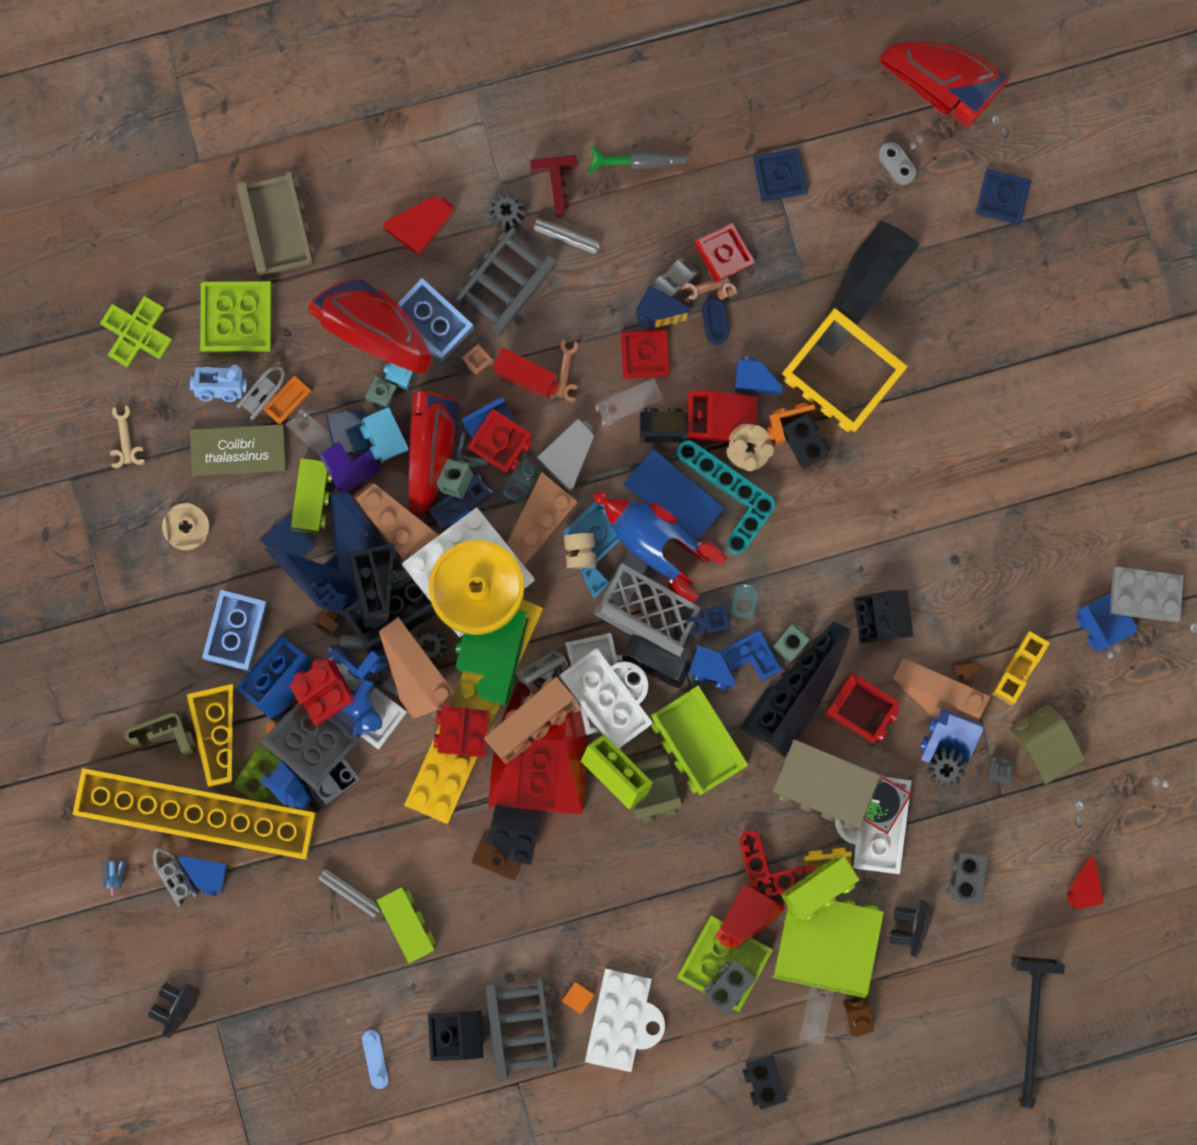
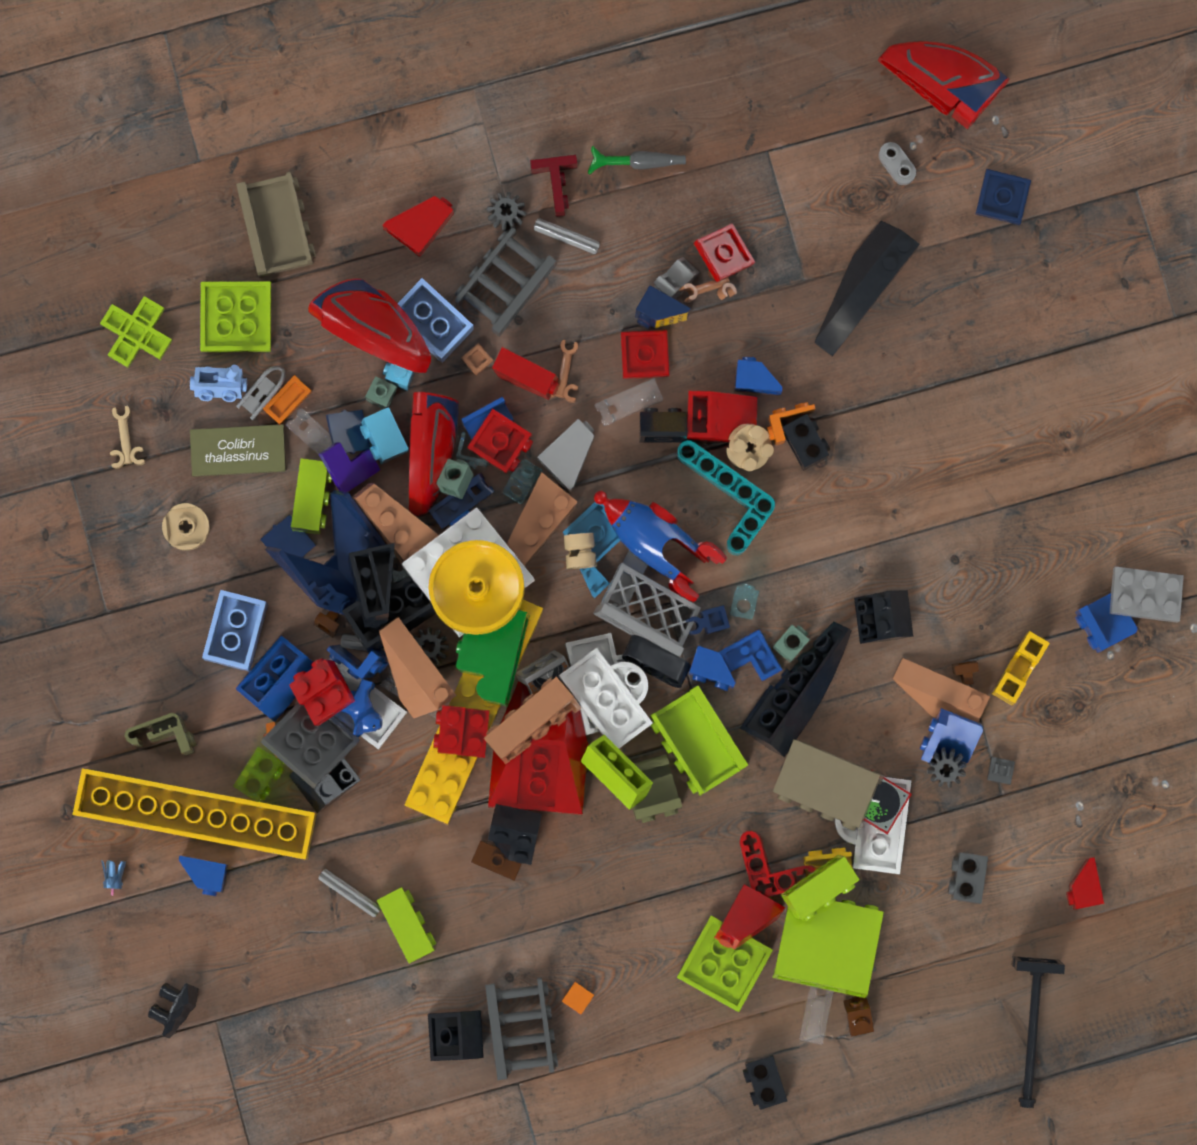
light grey piece [153,847,198,907] -> none
yellow wedge [186,684,233,789] -> none
blue connector [262,761,312,811] -> none
light blue piece [362,1030,389,1089] -> none
white plate [585,969,665,1072] -> none
blue tile [623,449,725,542] -> none
dark blue tile [702,298,729,345] -> none
dark grey brick [703,960,756,1016] -> none
dark blue tile [753,148,808,203] -> none
yellow window [782,308,909,433] -> none
red container [824,672,901,745] -> none
black connector [890,899,932,958] -> none
olive piece [1010,704,1085,785] -> none

